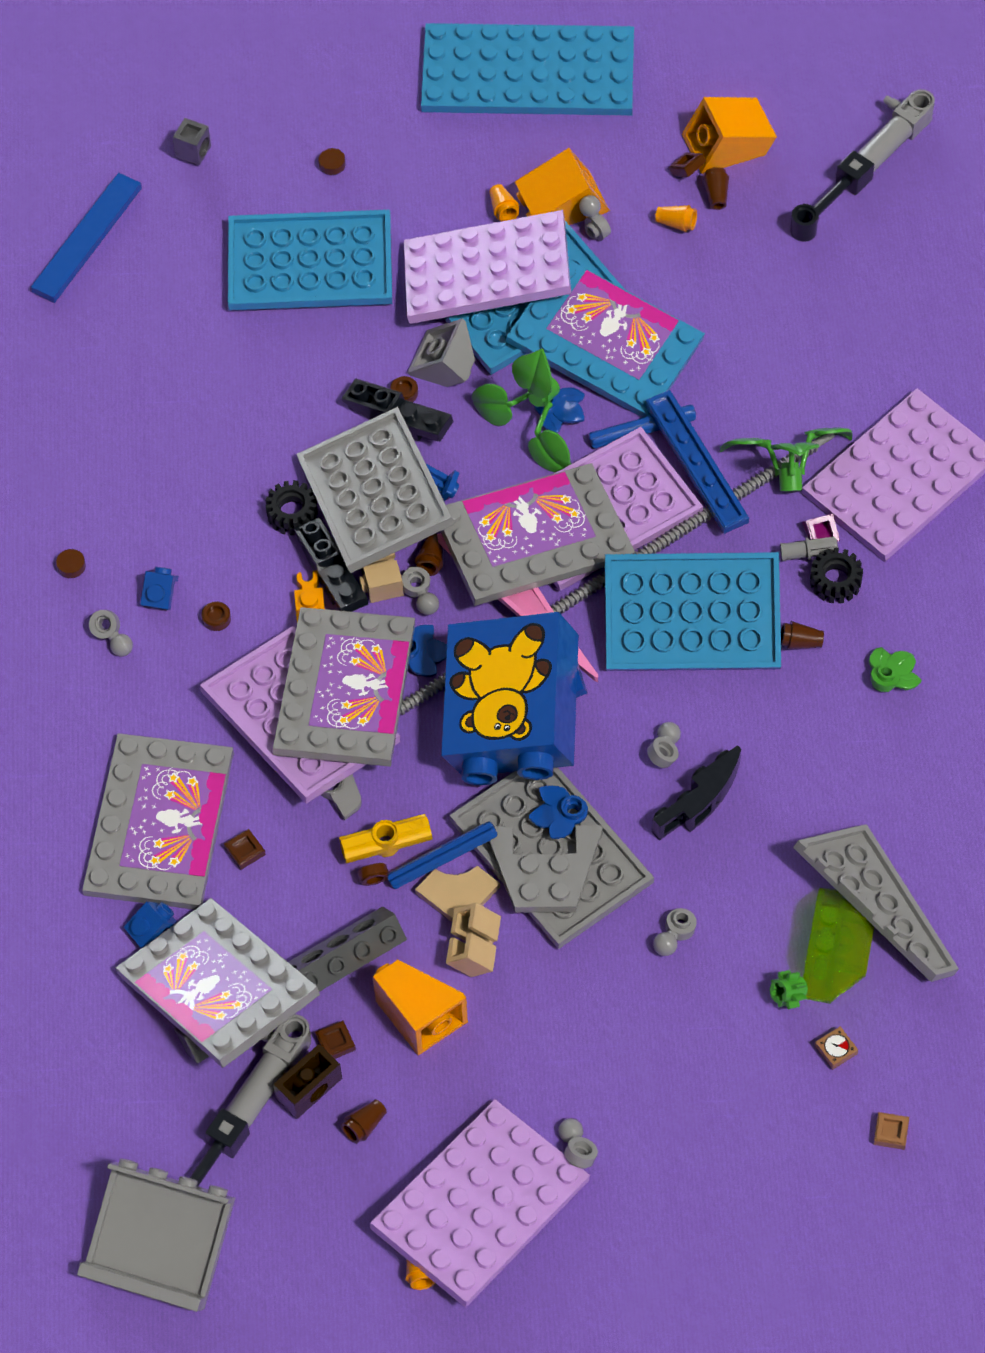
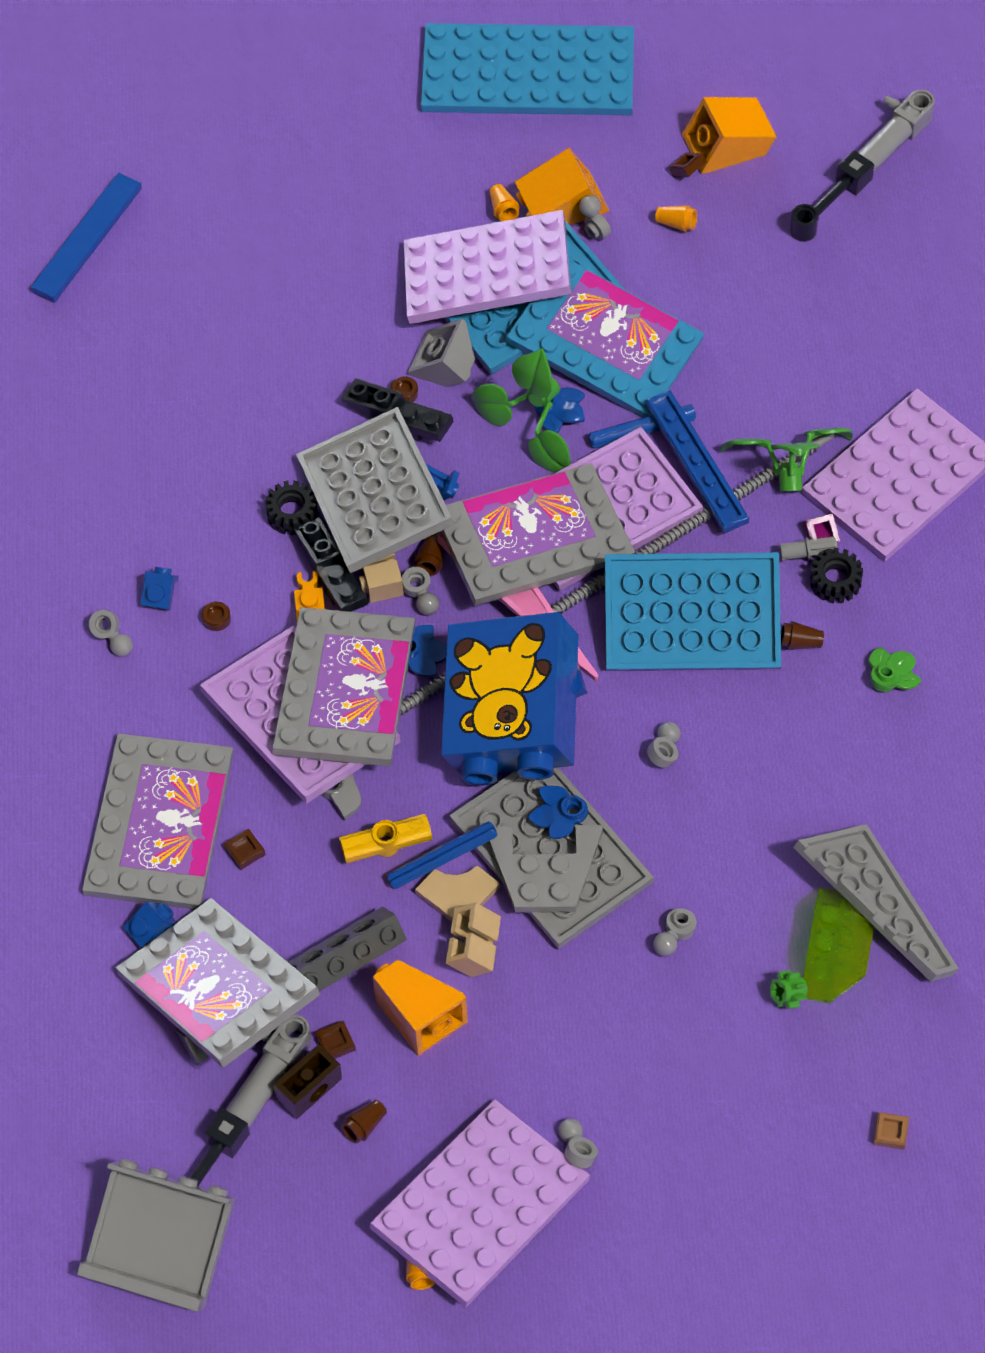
reddish brown tile [56,549,86,578] -> none
flat silver brick [173,118,211,166] -> none
dark azure plate [228,210,393,310] -> none
reddish brown tile [319,148,346,175] -> none
reddish brown tile [358,863,389,886] -> none
black slope [652,745,741,841] -> none
reddish brown cone [703,167,729,210] -> none
tile [815,1026,858,1070] -> none

